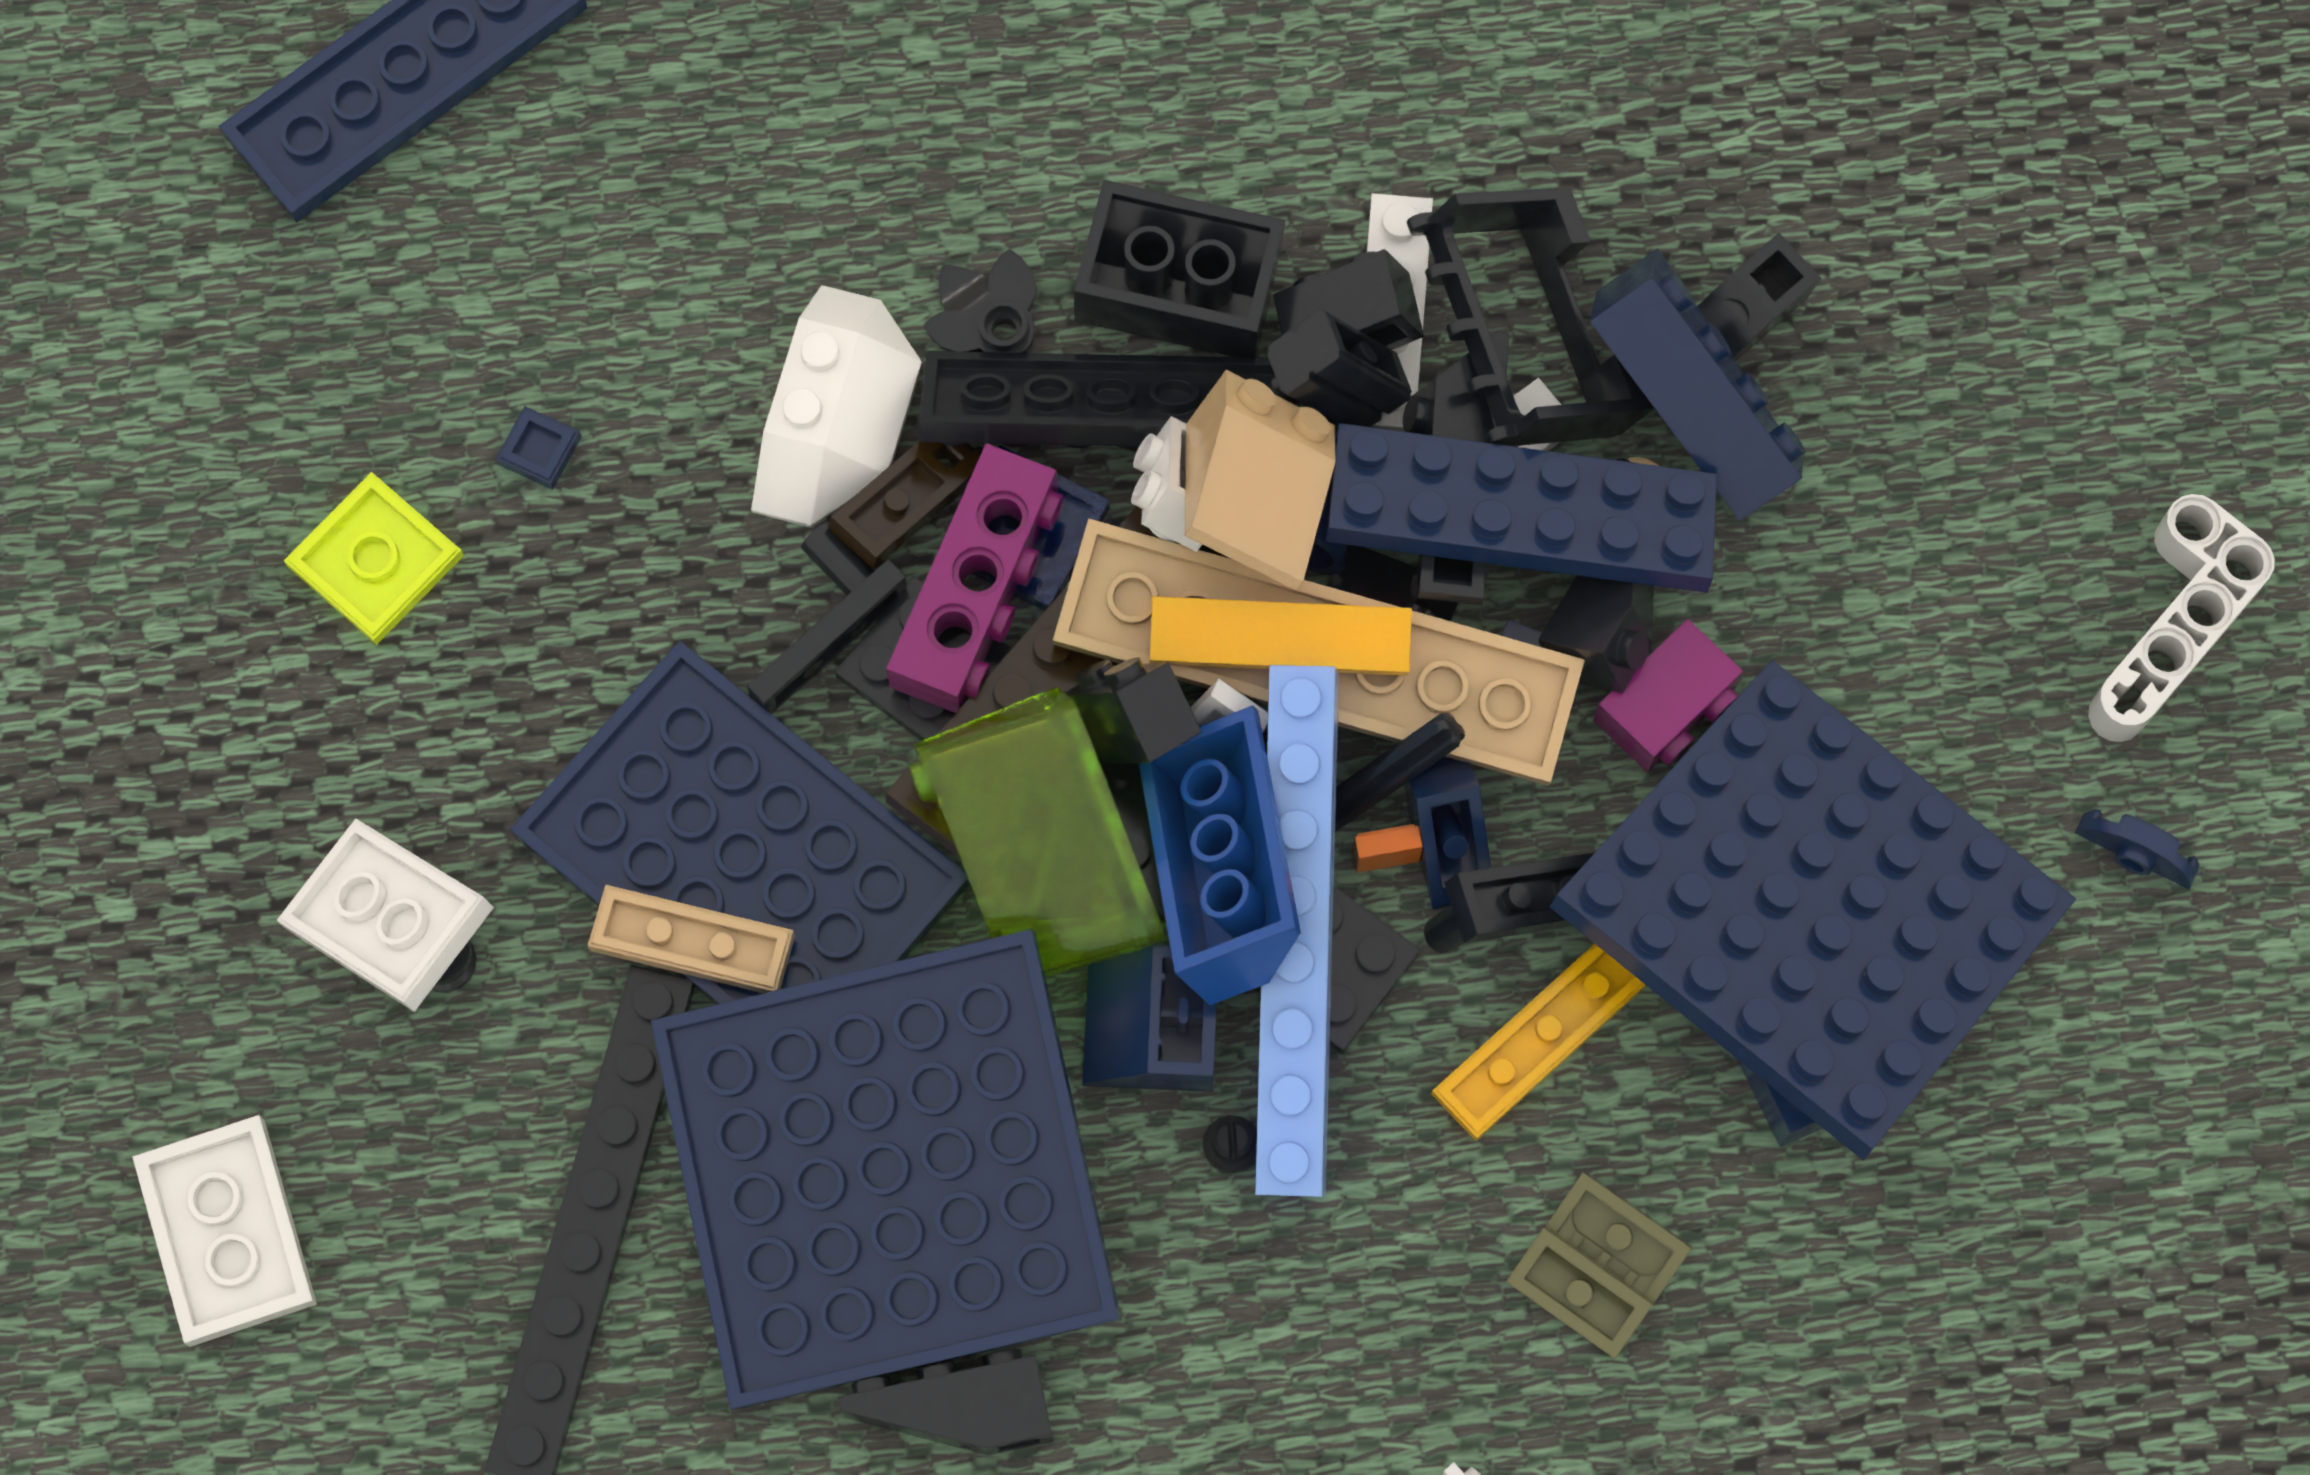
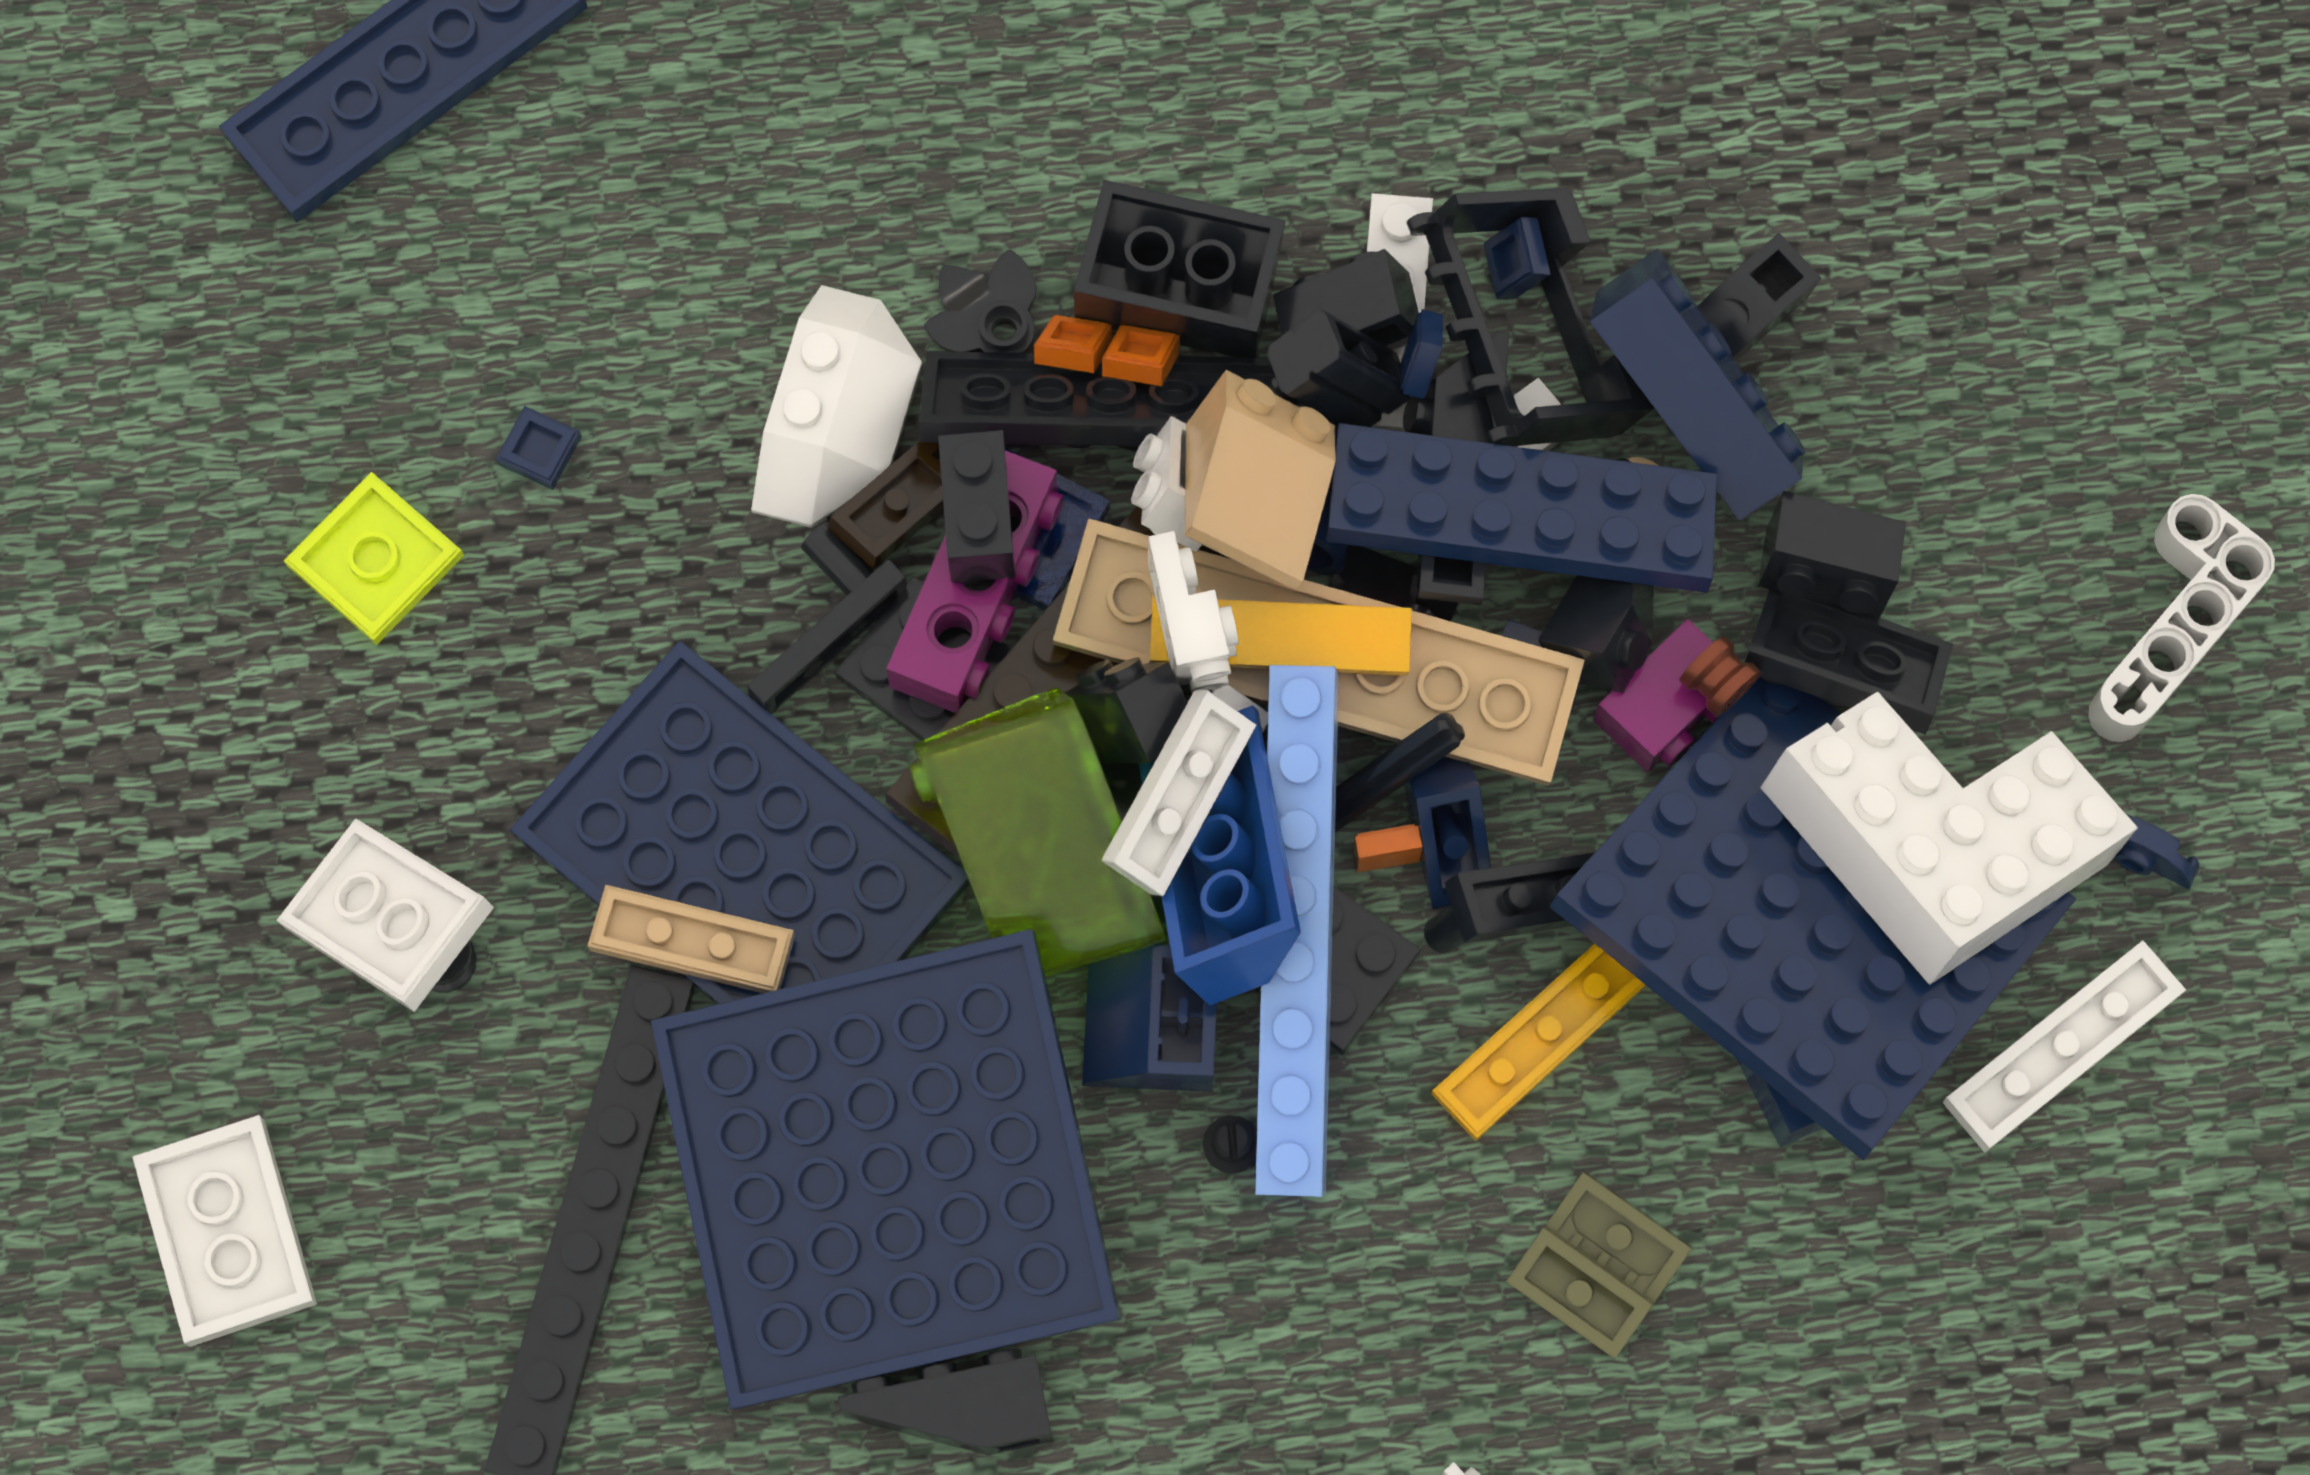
none -> black piece [938,430,1016,583]
none -> orange tile [1034,315,1112,373]
none -> white plate [1101,690,1256,896]
none -> orange tile [1102,325,1180,386]
none -> white plate [1147,531,1239,693]
none -> dark blue tile [1400,309,1443,399]
none -> dark blue tile [1484,217,1551,300]
none -> copper wheel [1679,635,1762,717]
none -> black plate [1744,589,1953,735]
none -> black piece [1758,491,1906,618]
none -> white piece [1760,692,2138,985]
none -> white plate [1942,940,2186,1153]

